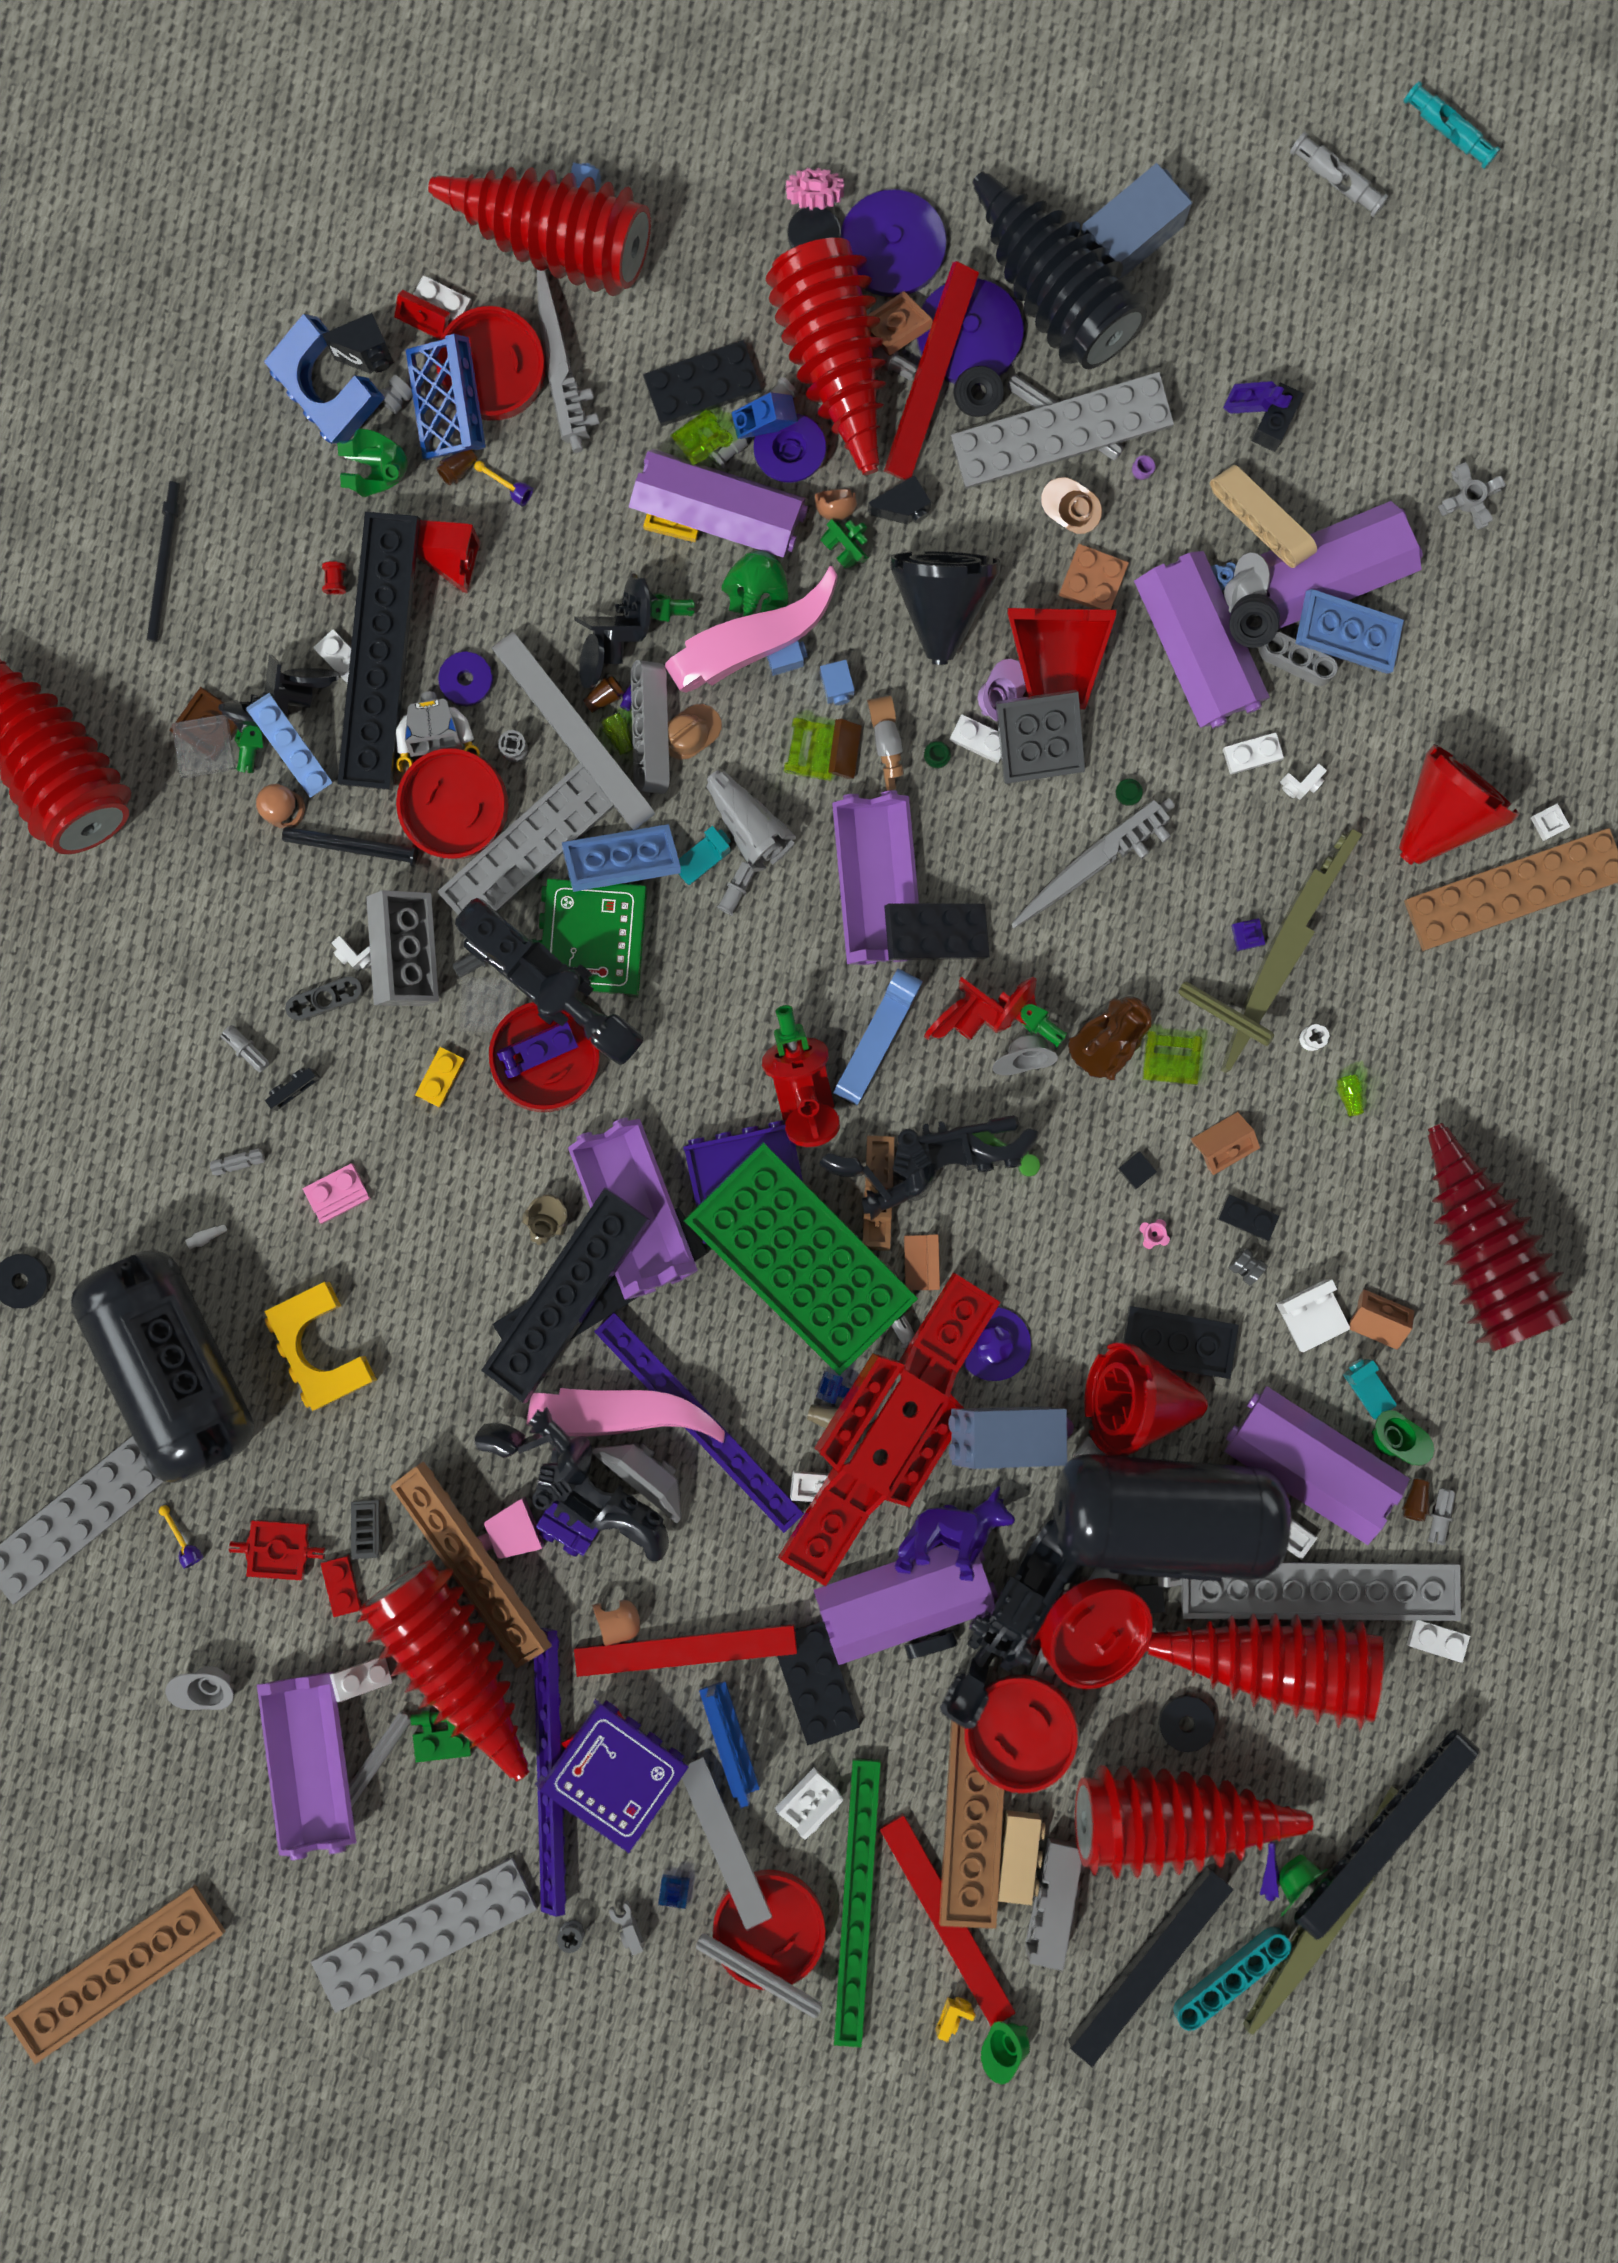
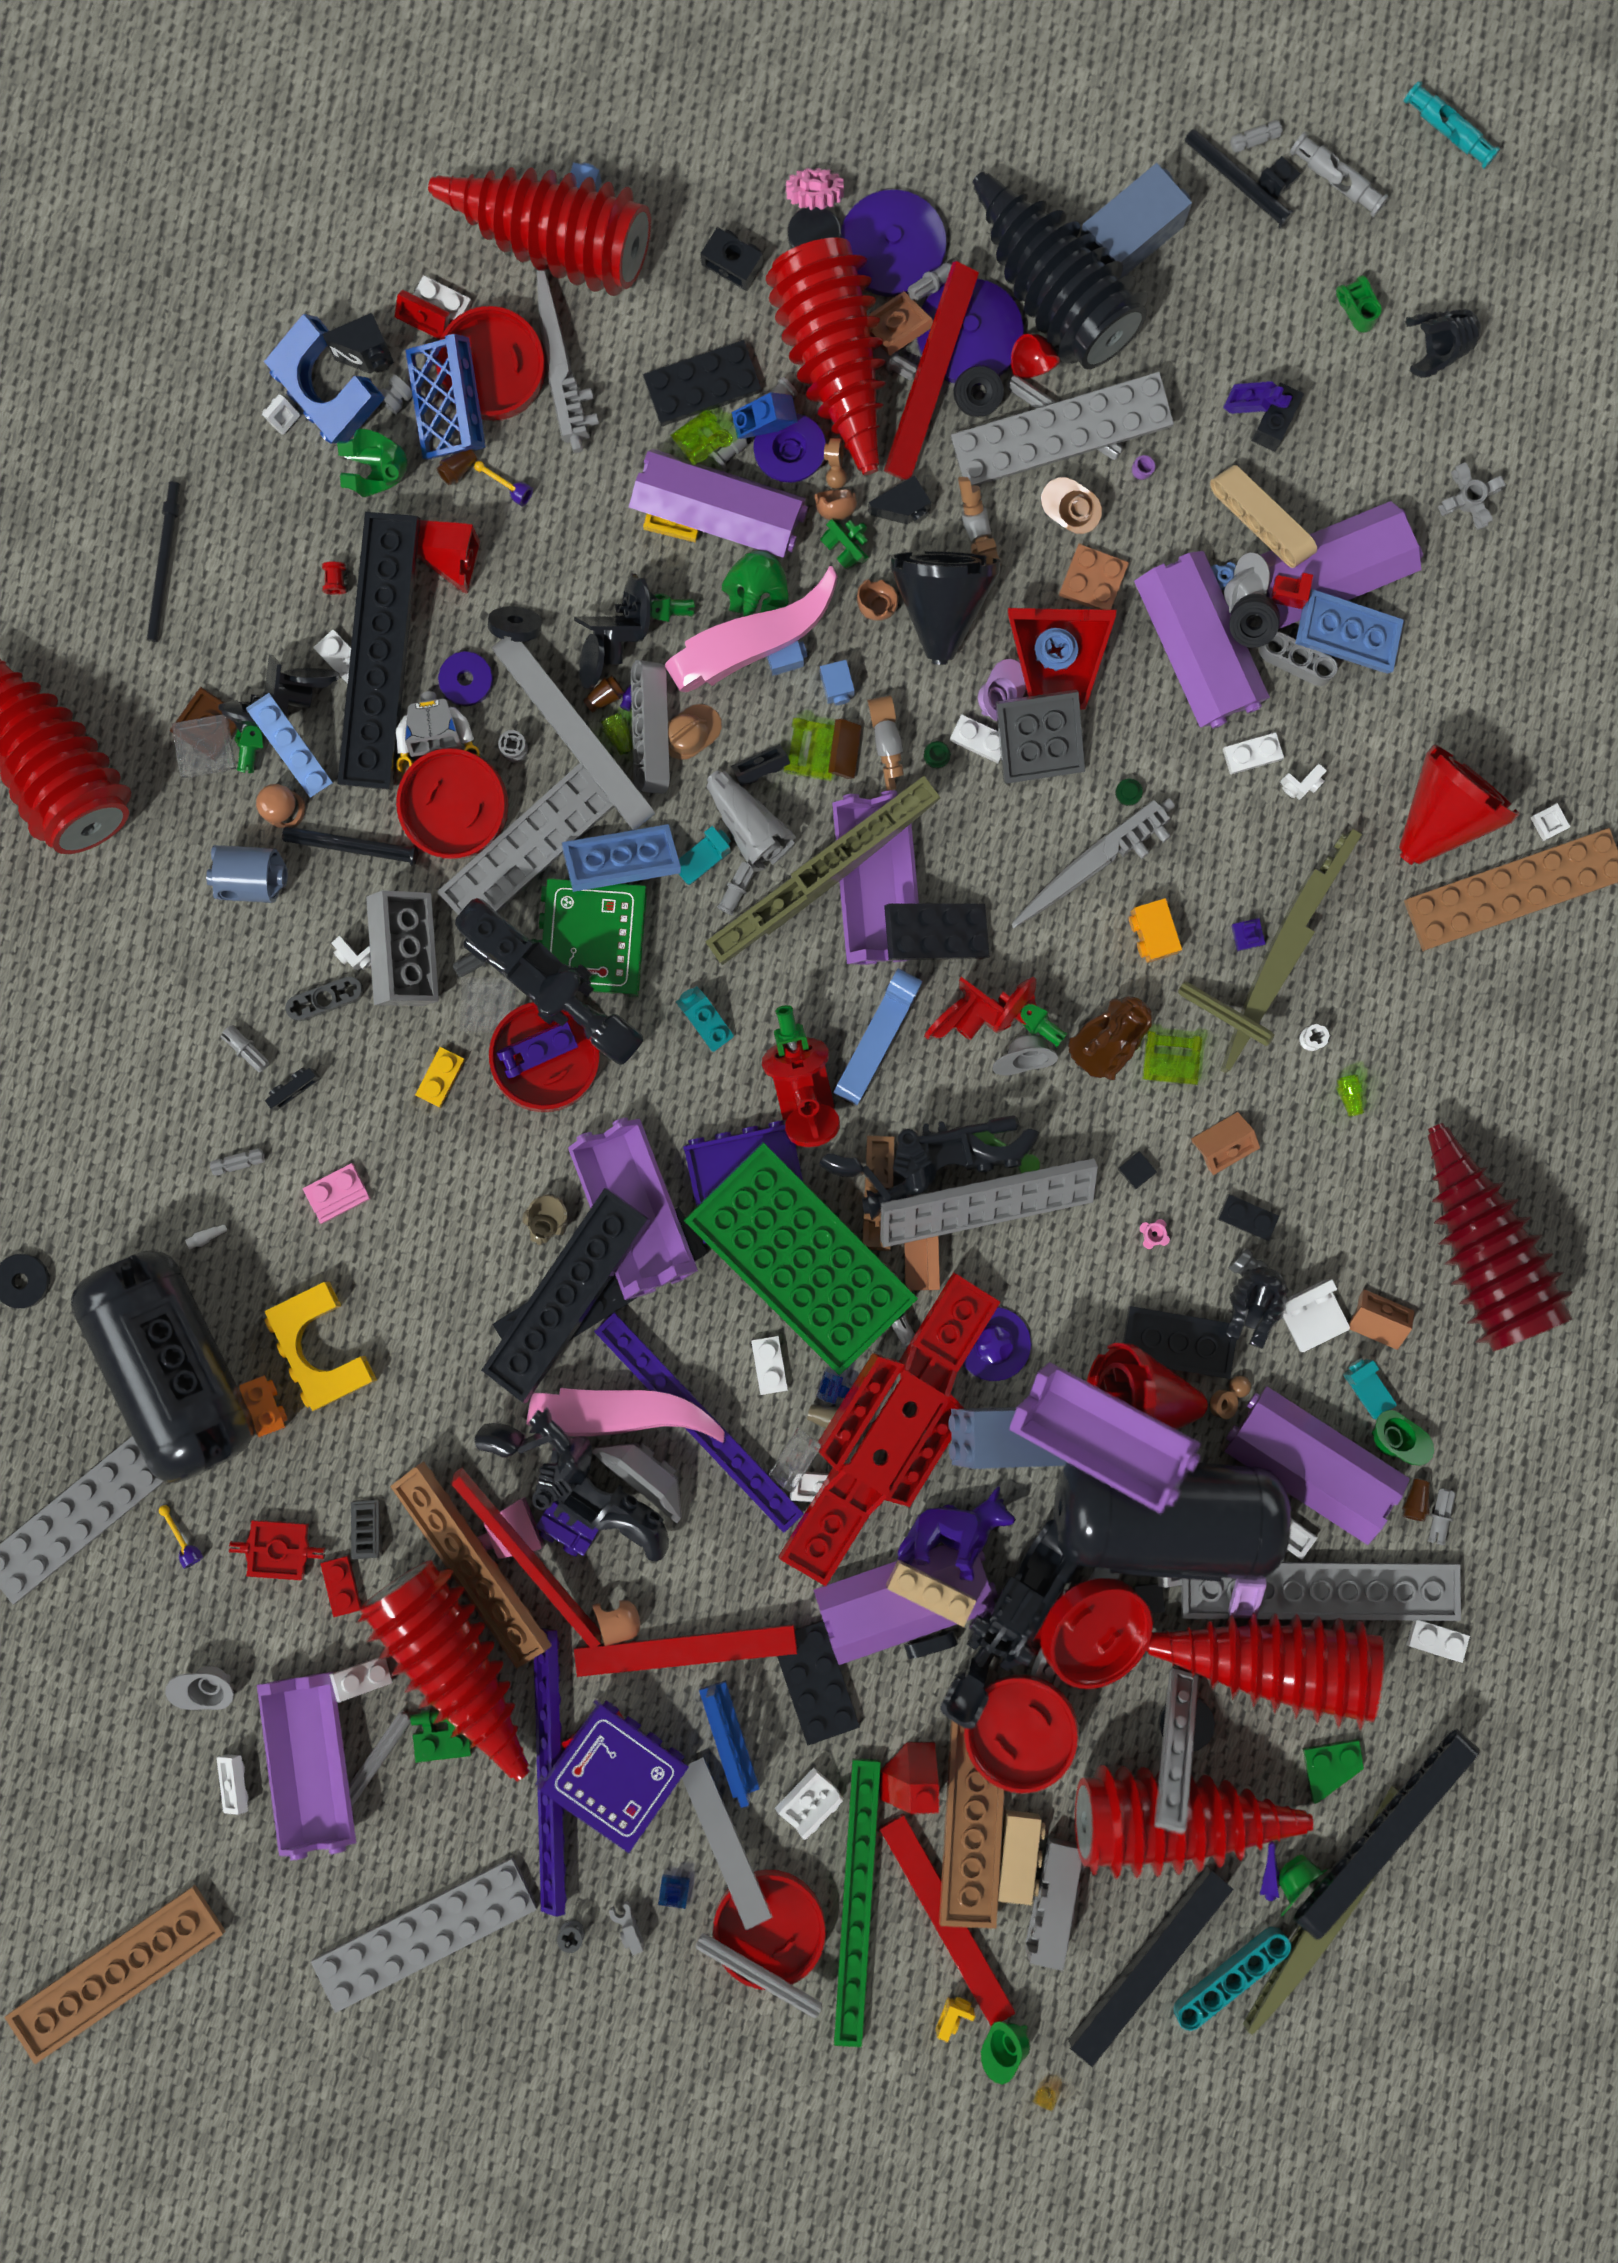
none -> sand blue cylinder [206,845,288,903]
none -> white plate [217,1754,248,1815]
none -> orange bracket [239,1375,288,1437]
none -> white tile [262,394,300,435]
none -> red tile [452,1467,601,1649]
none -> black tile [488,606,542,642]
none -> teal bracket [676,986,734,1052]
none -> black brick [700,227,763,292]
none -> olive slope [705,776,941,965]
none -> black plate [731,744,790,786]
none -> white plate [751,1336,788,1395]
none -> clear tile [769,1427,821,1493]
none -> medium nougat plate [824,438,847,489]
none -> nougat hair [857,579,898,621]
none -> light grey plate [880,1158,1098,1248]
none -> red slope [880,1742,939,1814]
none -> tan brick [886,1560,976,1627]
none -> light grey axle [908,263,951,300]
none -> medium nougat piece [958,477,1001,566]
none -> medium lavender panel [1009,1362,1201,1513]
none -> red helmet [1011,333,1060,379]
none -> clear yellow hinge [1032,2086,1057,2112]
none -> medium blue gear [1034,628,1078,672]
none -> light orange piece [1129,898,1182,963]
none -> light grey tile [1155,1668,1199,1834]
none -> black axle [1184,129,1295,229]
none -> medium nougat plate [1210,1376,1251,1419]
none -> black hair [1225,1267,1289,1349]
none -> lavender tile [1228,1578,1266,1618]
none -> light grey axle [1230,120,1282,152]
none -> black bracket [1258,156,1301,200]
none -> red panel [1271,573,1313,609]
none -> green wing [1302,1739,1364,1804]
none -> green piece [1336,275,1382,333]
none -> black hair [1405,309,1481,378]

